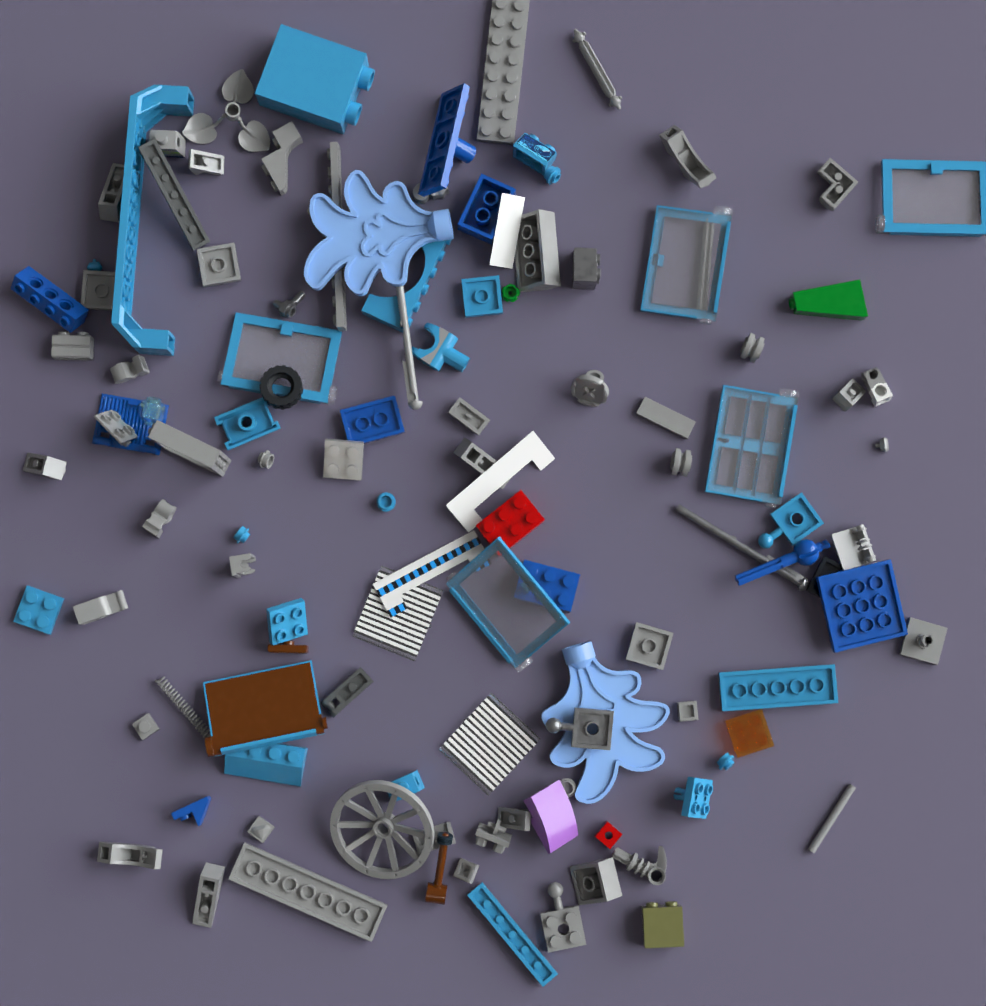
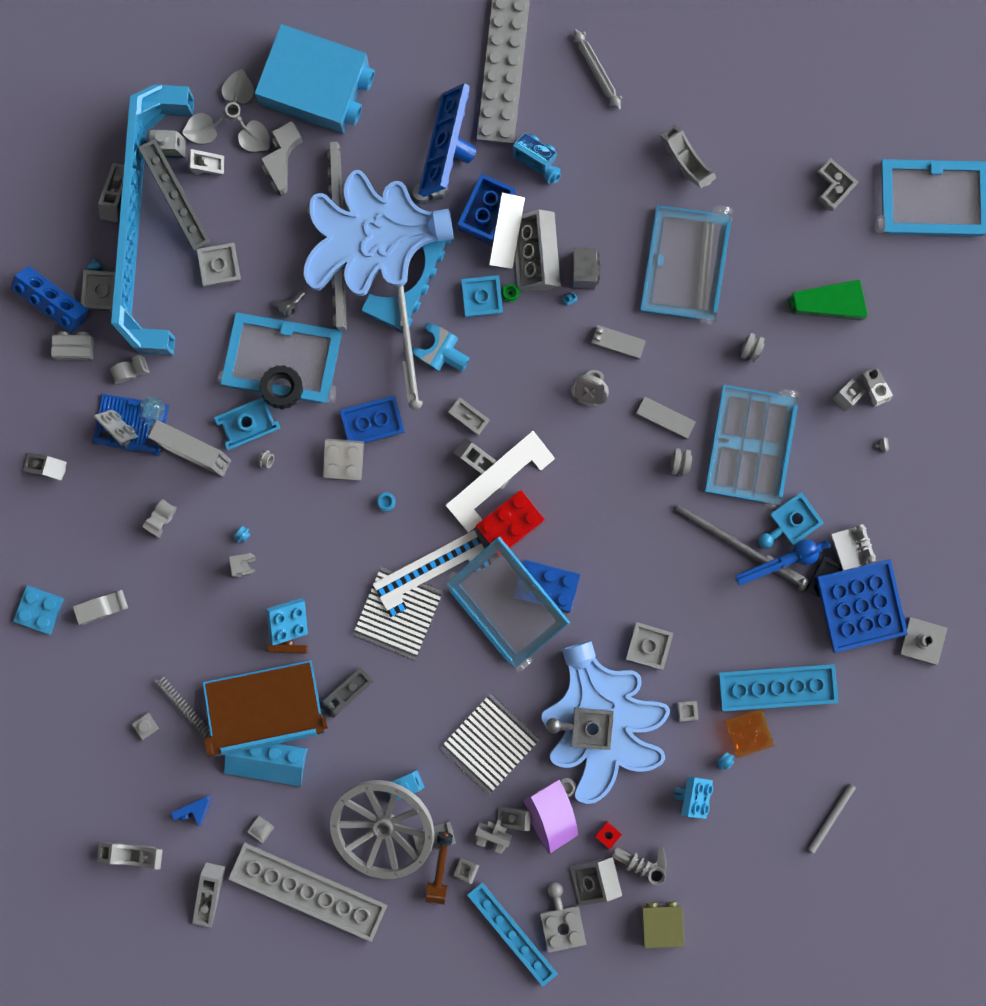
none -> dark azure rock [562,292,577,306]
none -> light grey hinge [591,325,646,360]

